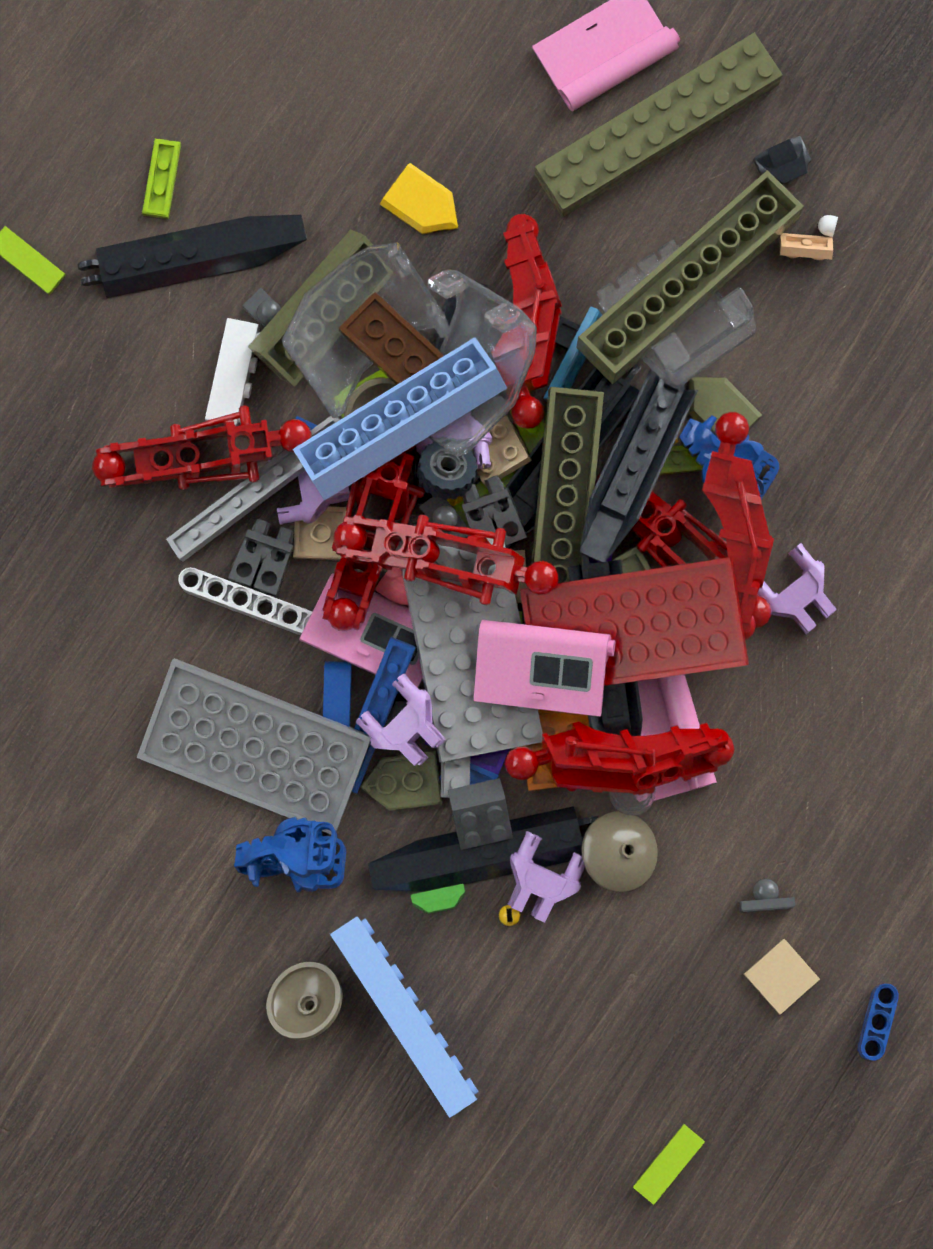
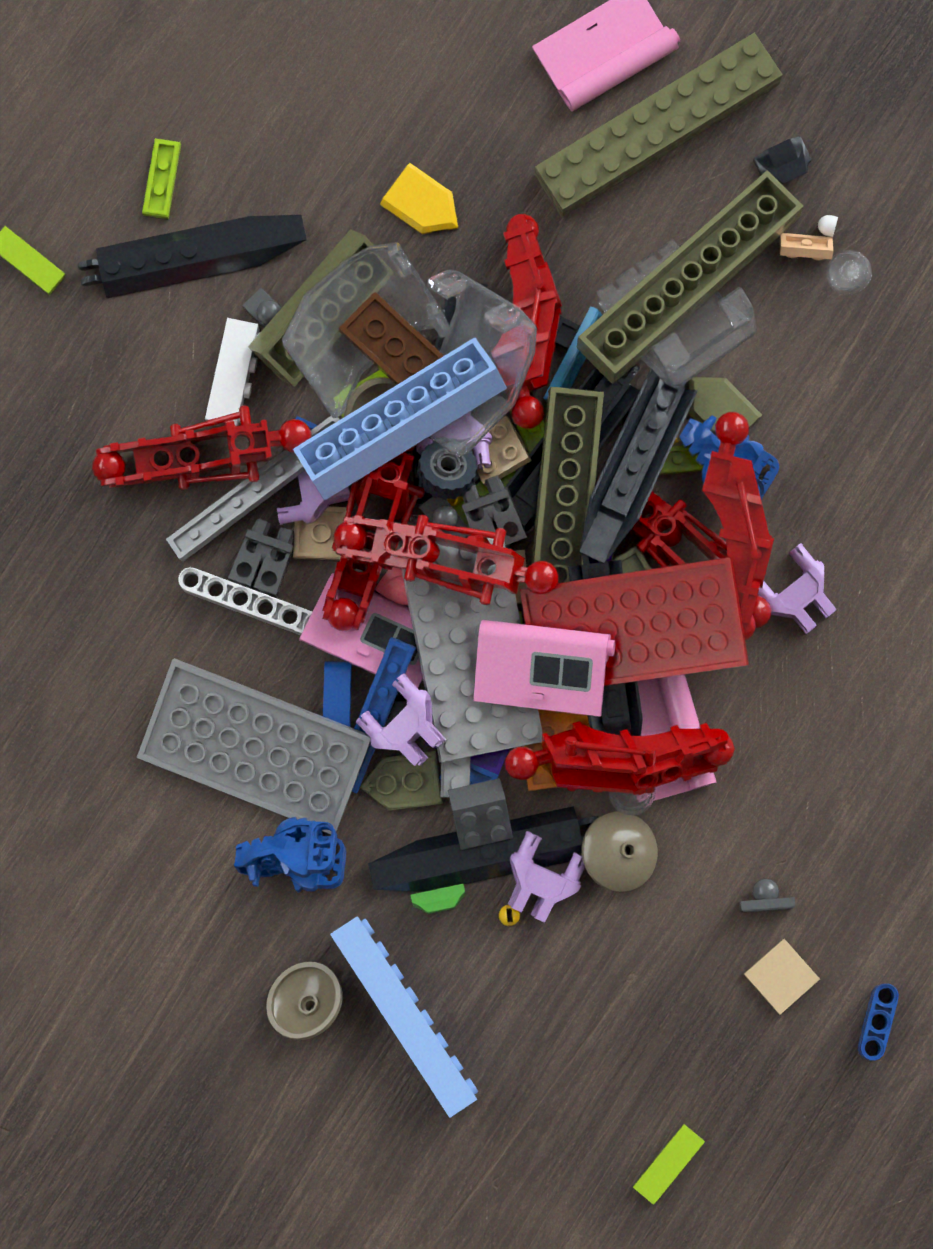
none -> clear hat [826,250,872,296]

